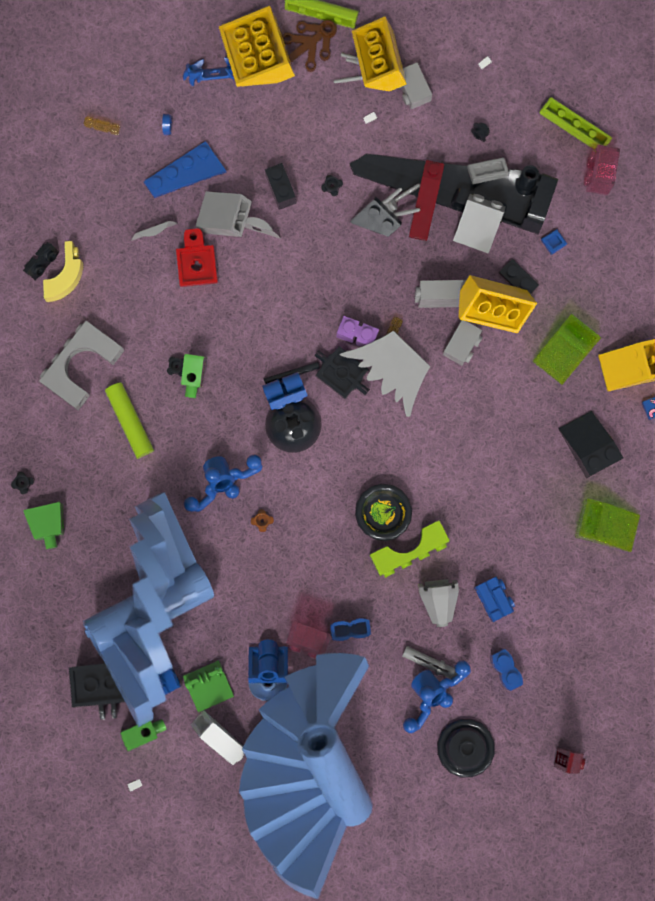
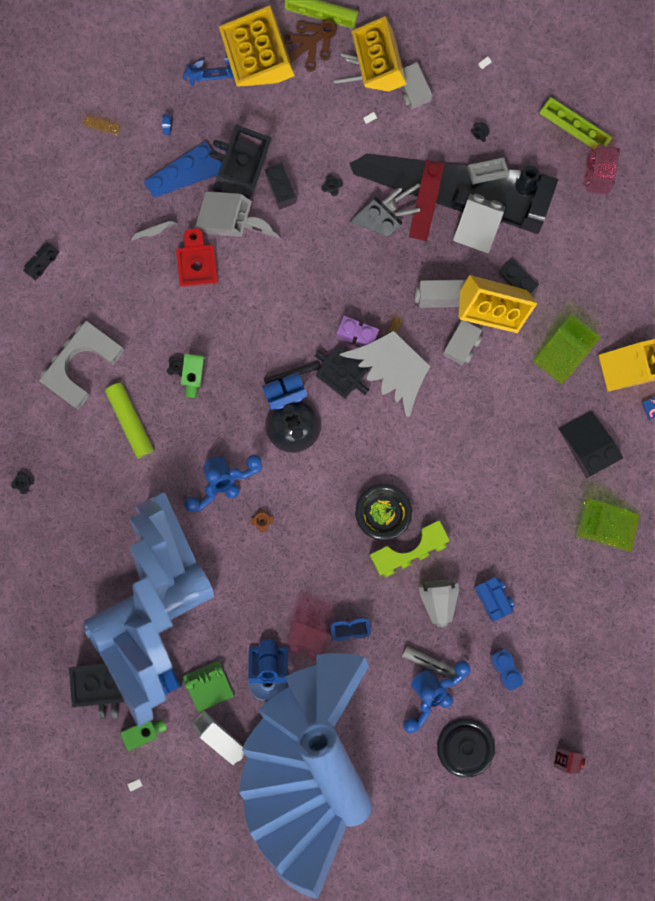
bright green torso [23,502,64,550] -> none
light yellow arch [43,241,83,302] -> none
blue tile [541,229,567,255] -> none
none -> black piece [209,124,272,199]

